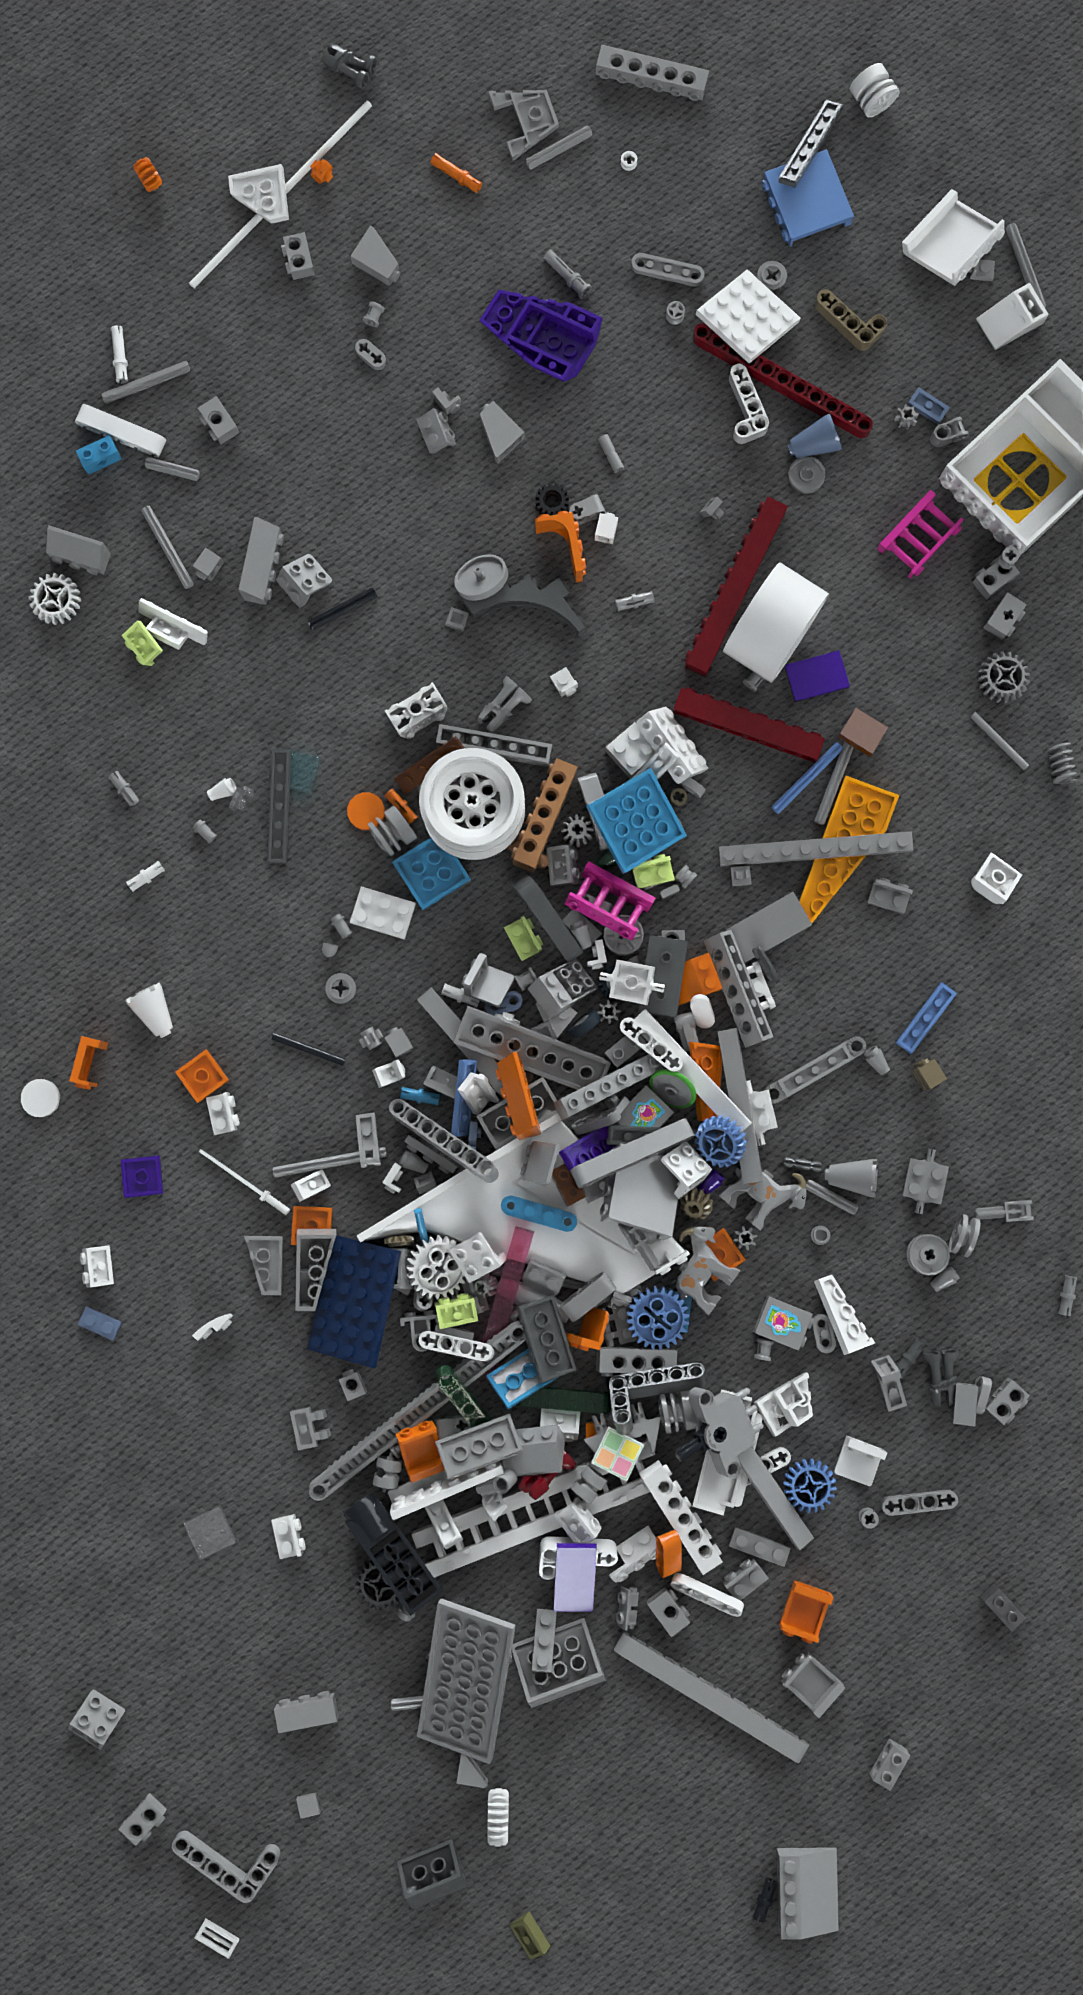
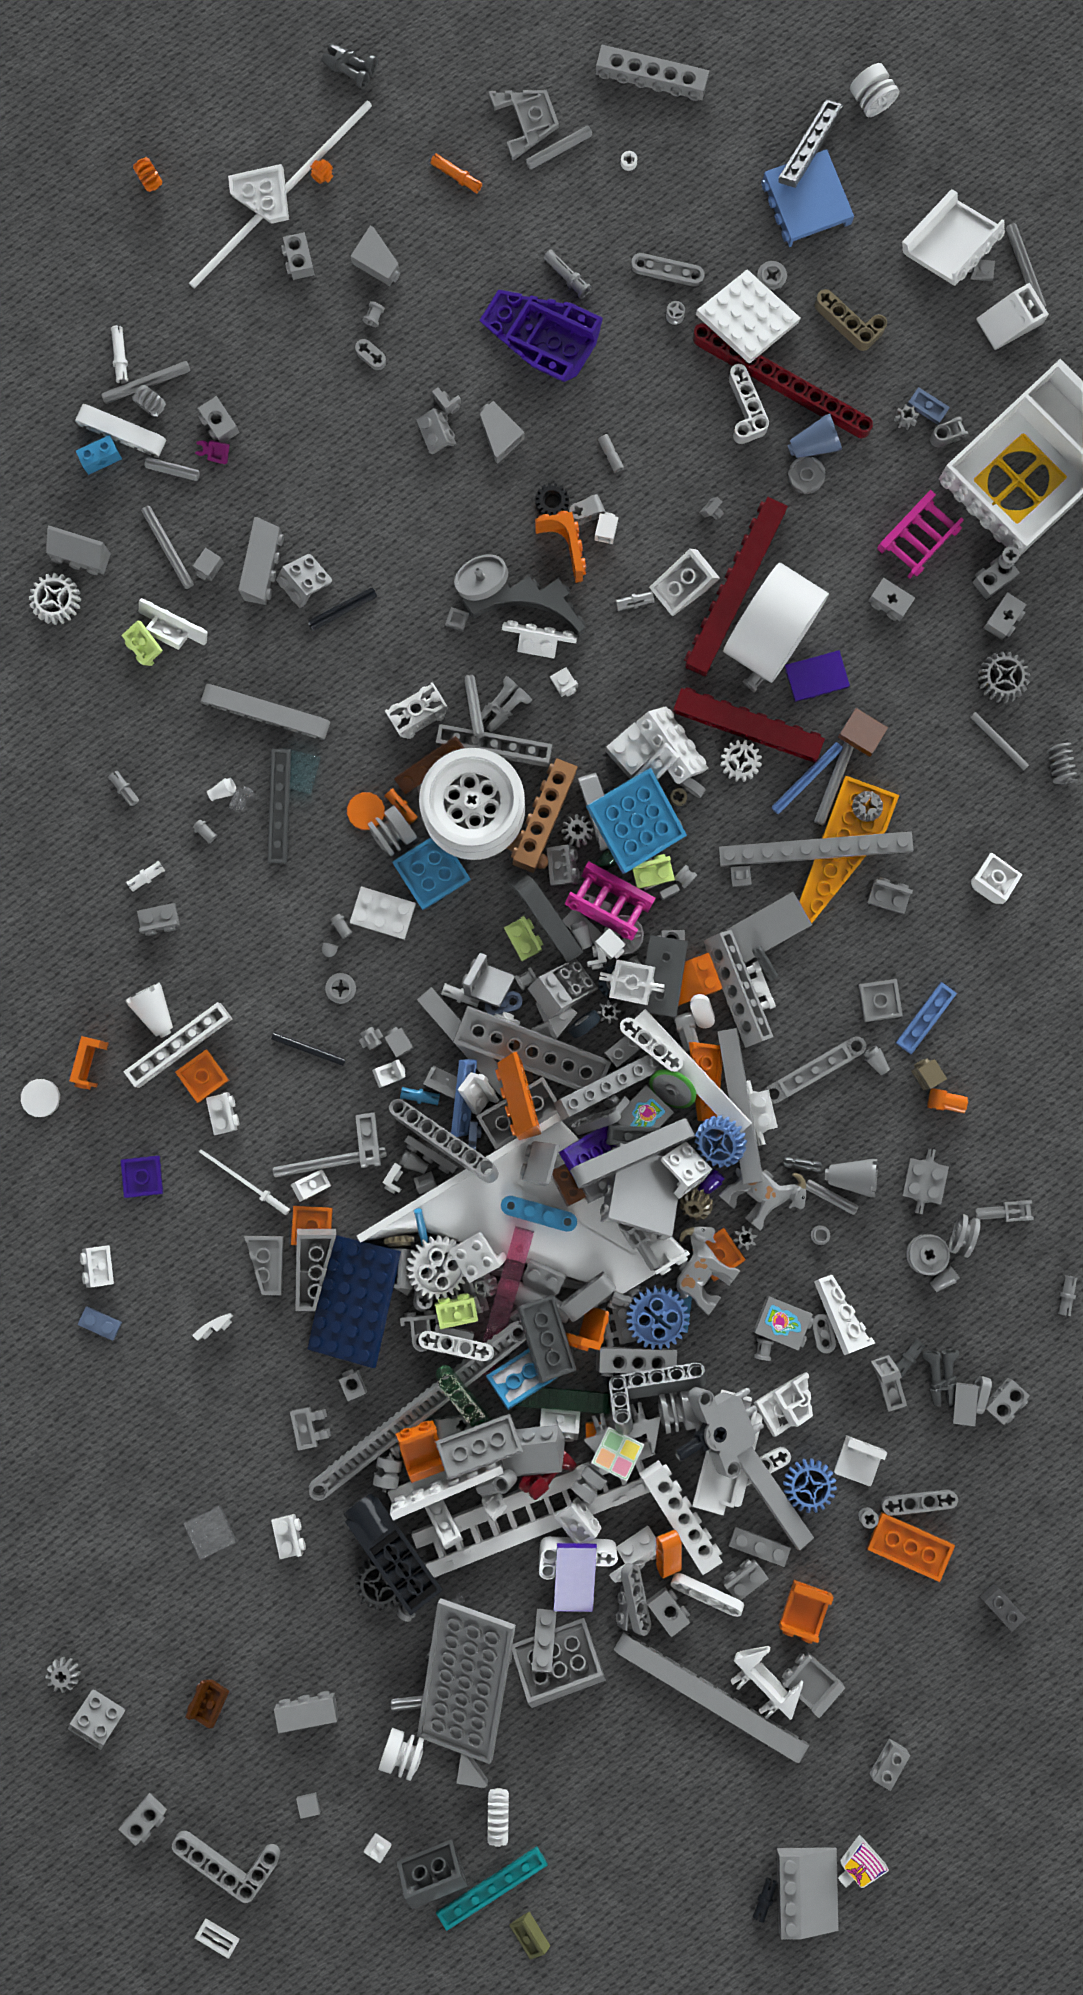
none -> light grey gear [45,1657,81,1693]
none -> white brick [123,1002,232,1088]
none -> light grey gear [132,385,166,417]
none -> light grey bracket [137,903,180,936]
none -> reddish brown bracket [185,1679,229,1729]
none -> magenta plate [195,440,229,464]
none -> light grey beam [201,684,330,740]
none -> white tile [364,1833,392,1863]
none -> white wheel [378,1728,424,1781]
none -> teal tile [436,1846,548,1931]
none -> light grey axle [465,675,484,738]
none -> white bracket [502,620,578,658]
none -> white brick [594,928,626,960]
none -> light grey beam [621,1563,651,1636]
none -> white slope [649,549,720,616]
none -> white gear [720,740,762,782]
none -> white hose [731,1646,803,1720]
none -> torso [838,1835,889,1888]
none -> light grey gear [852,791,883,822]
none -> light grey tile [858,979,903,1022]
none -> orange plate [866,1512,955,1582]
none -> light grey brick [869,578,915,621]
none -> orange piece [927,1088,968,1113]

